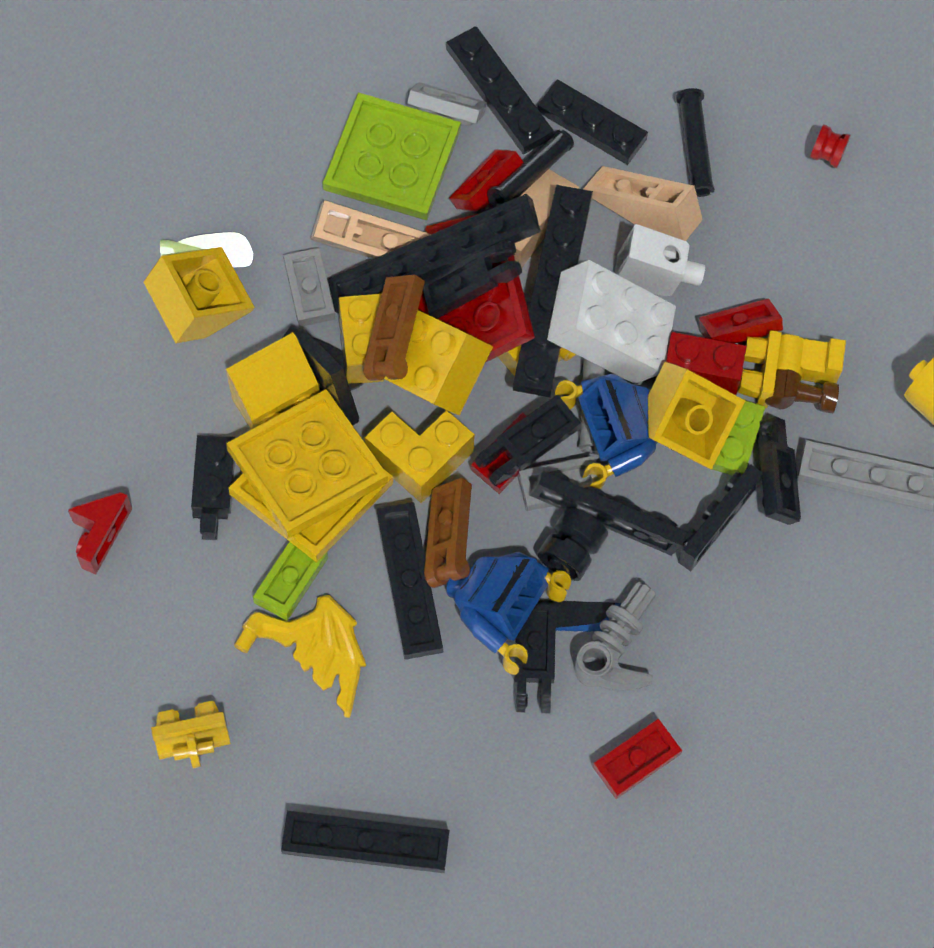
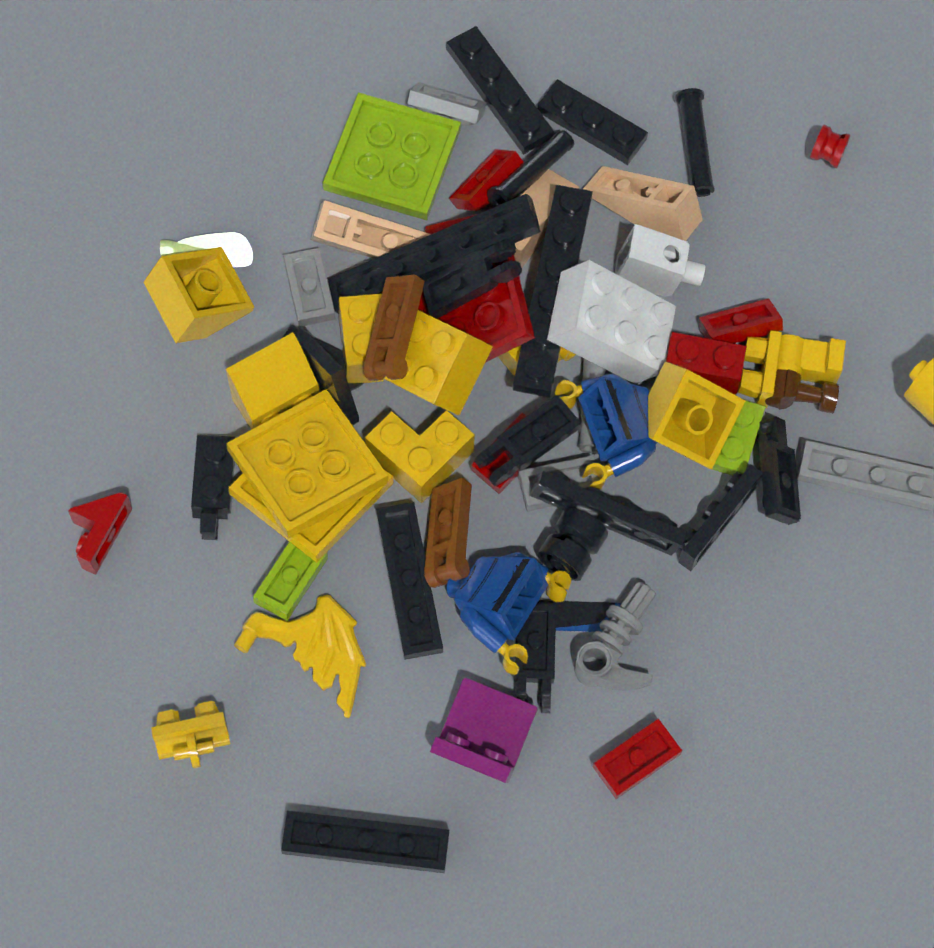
none -> magenta bracket [430,678,538,783]

